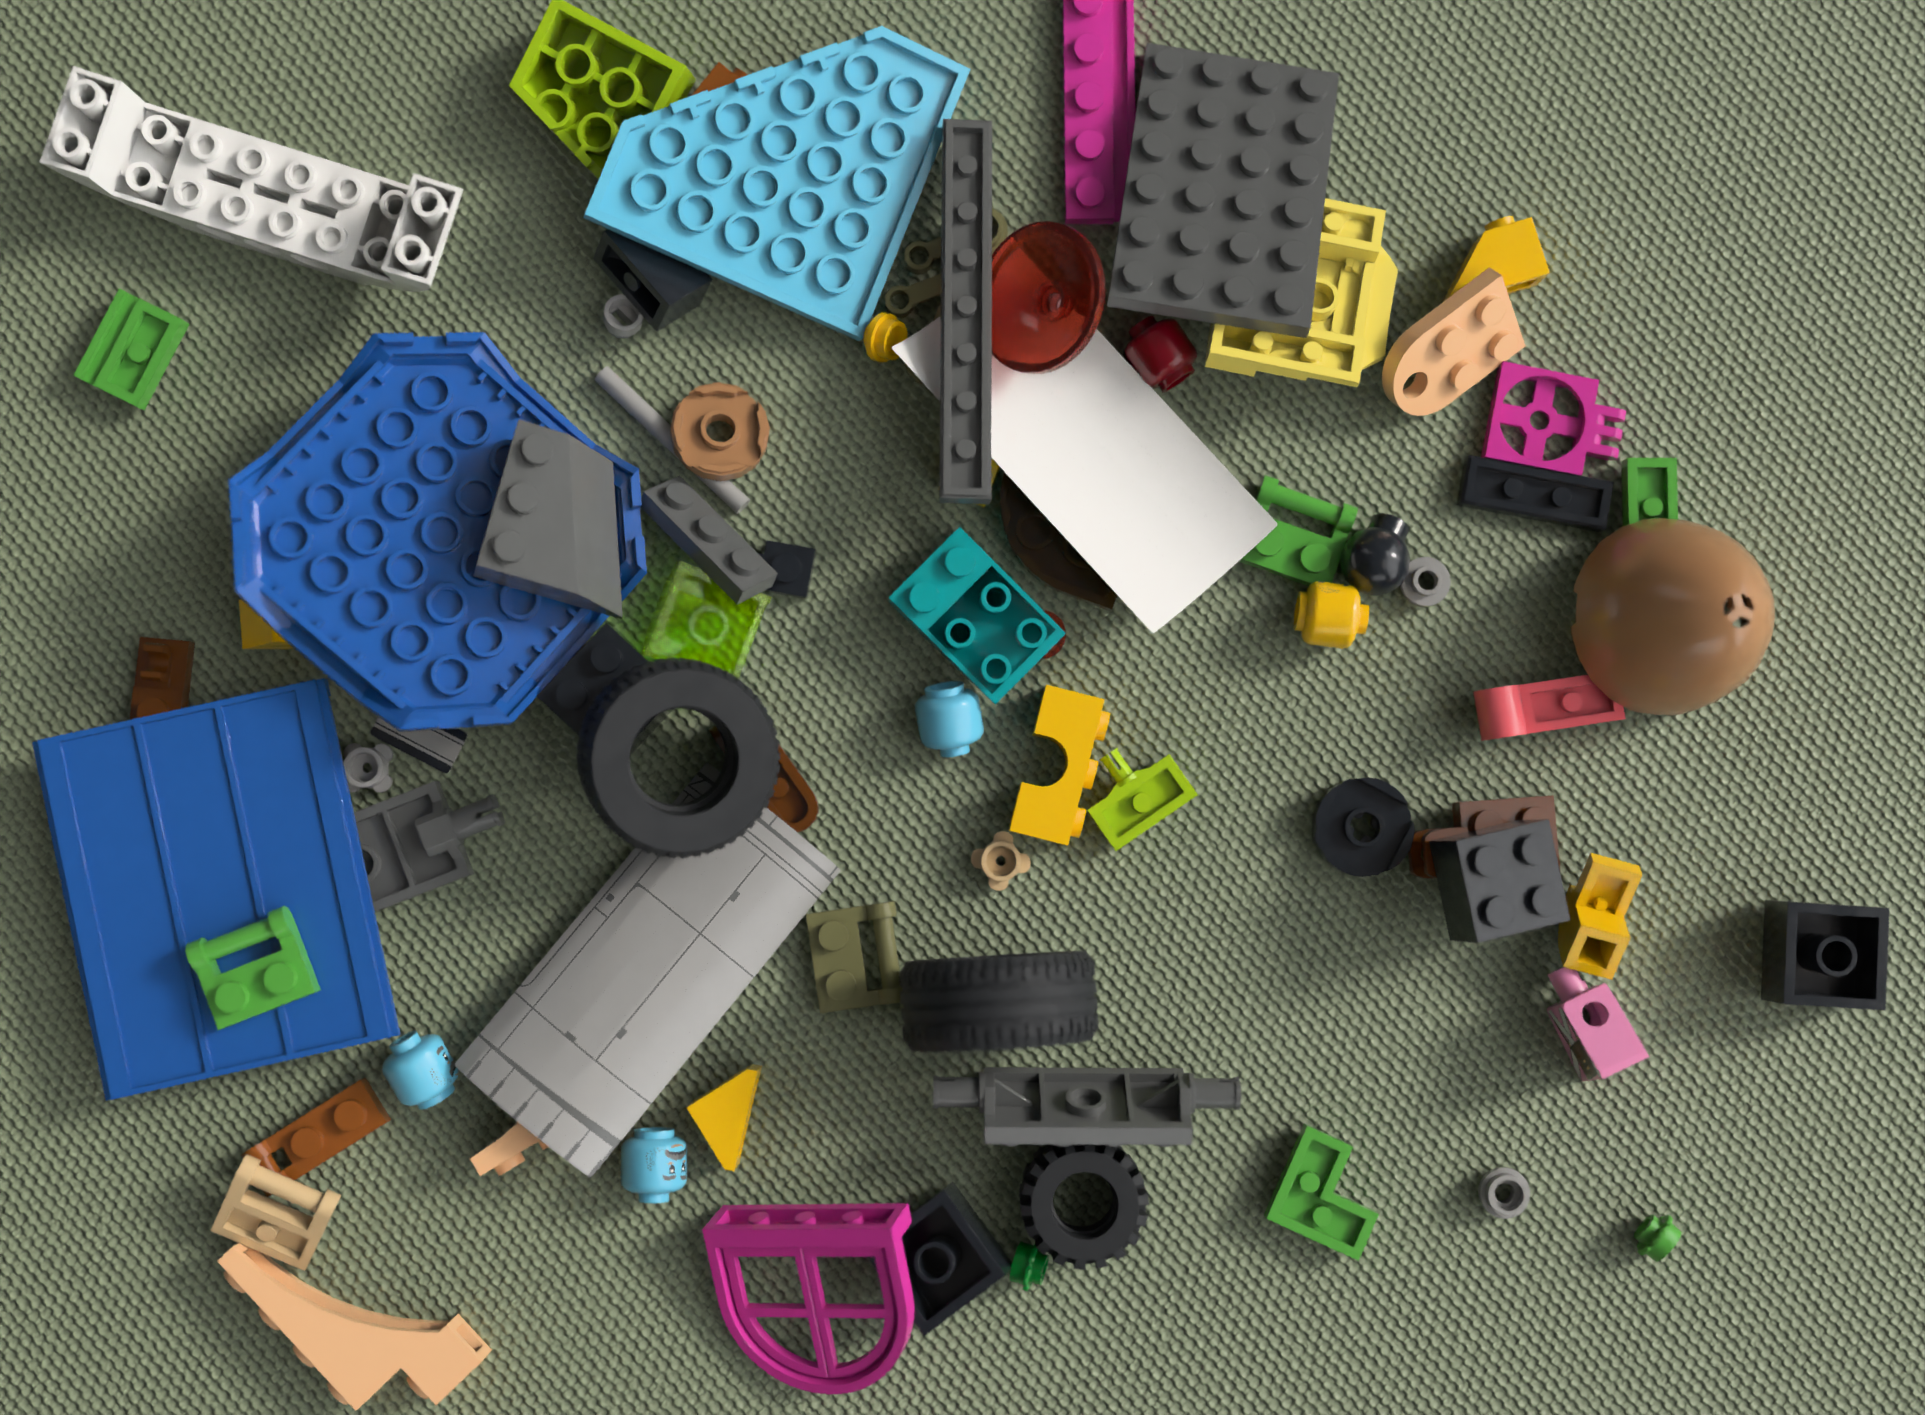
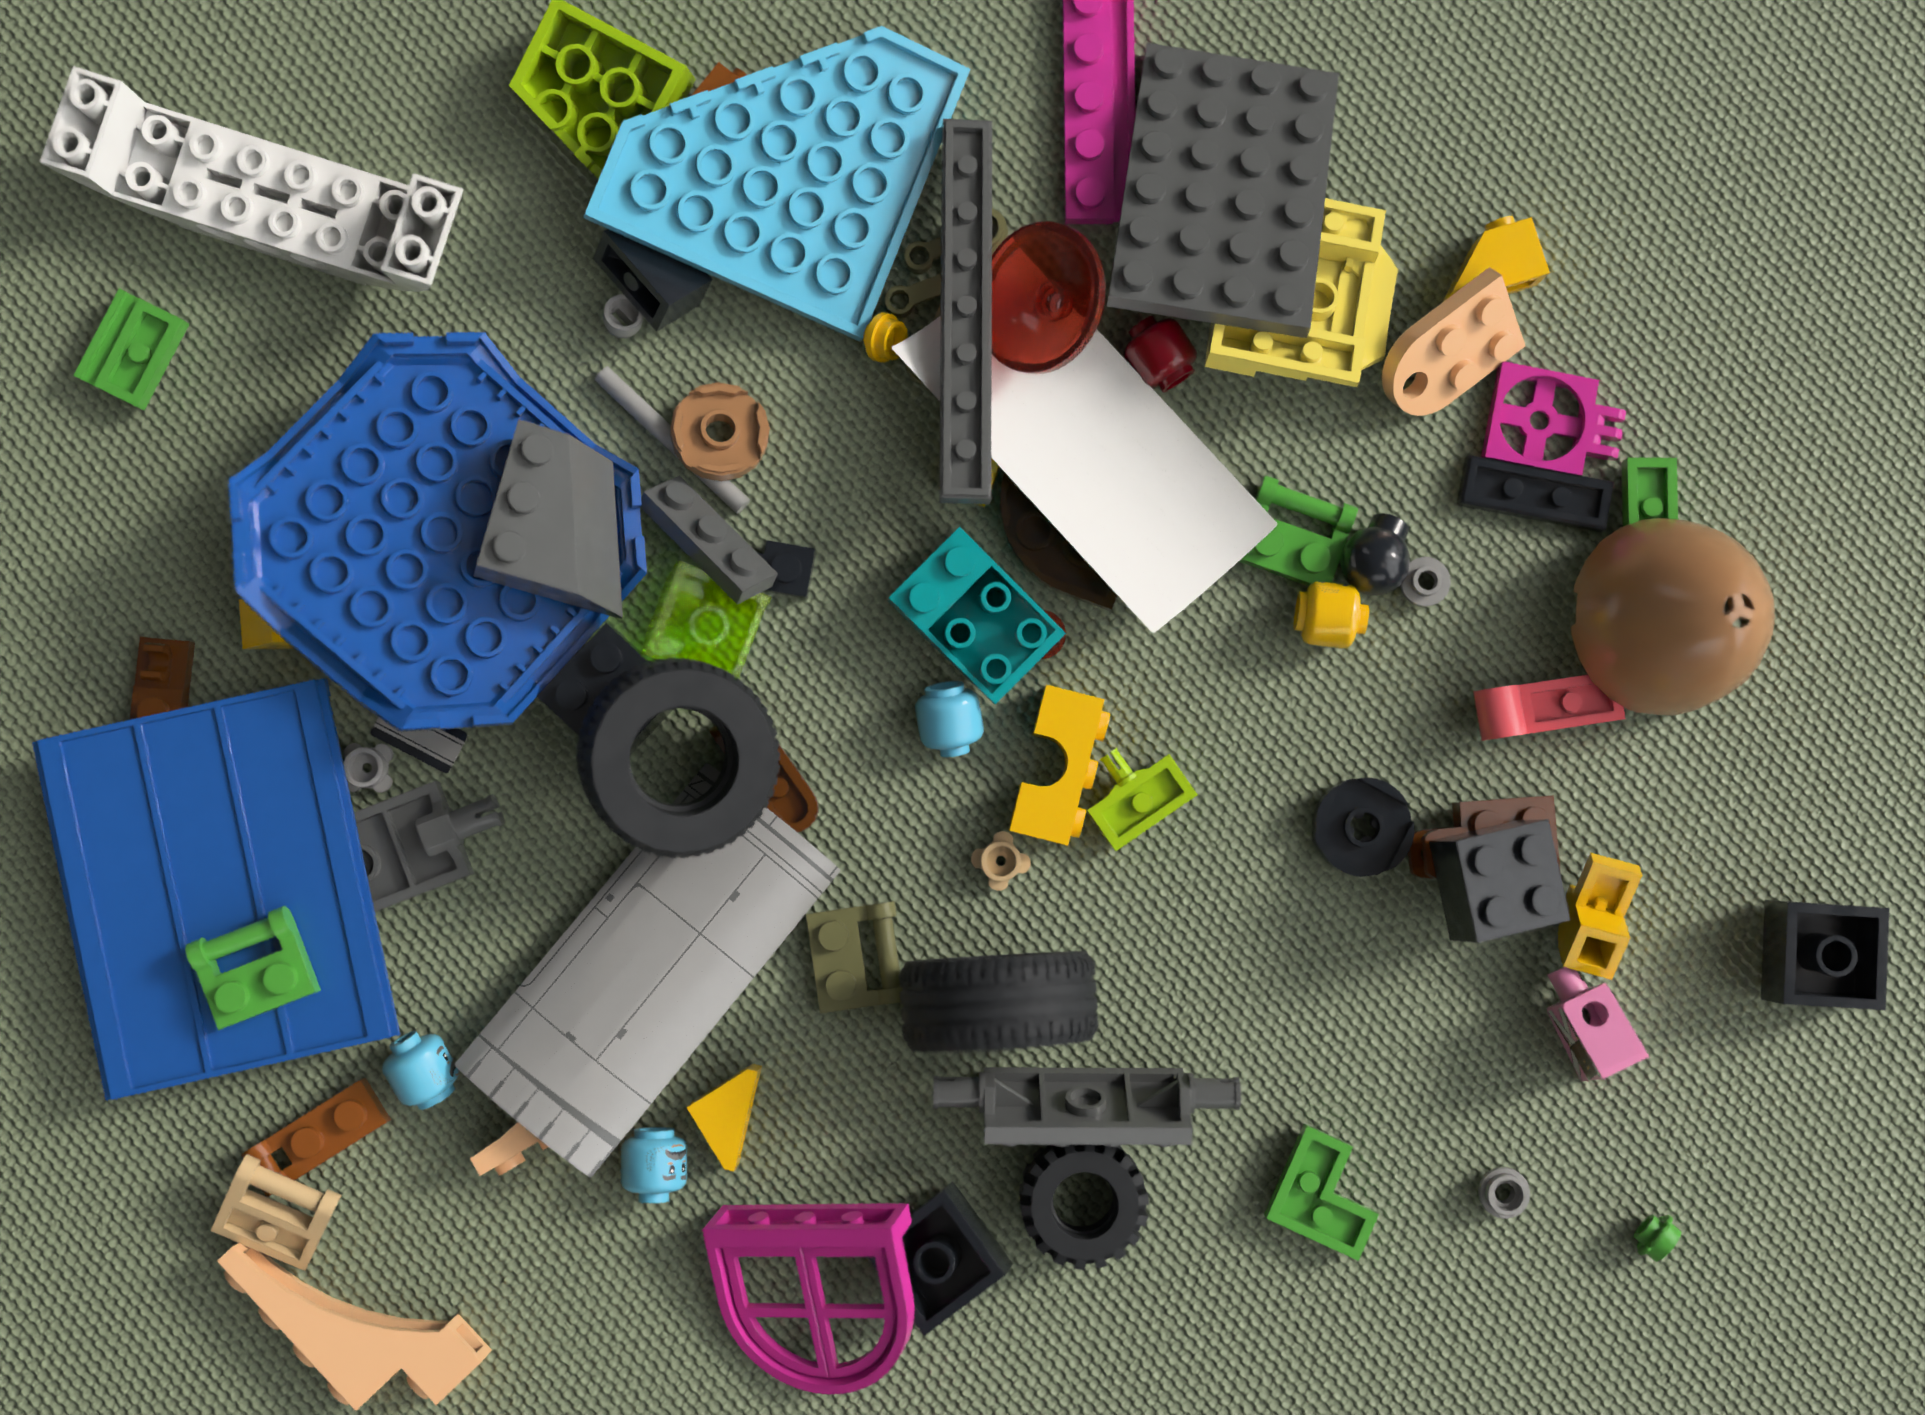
green plate [1009,1241,1049,1291] -> none

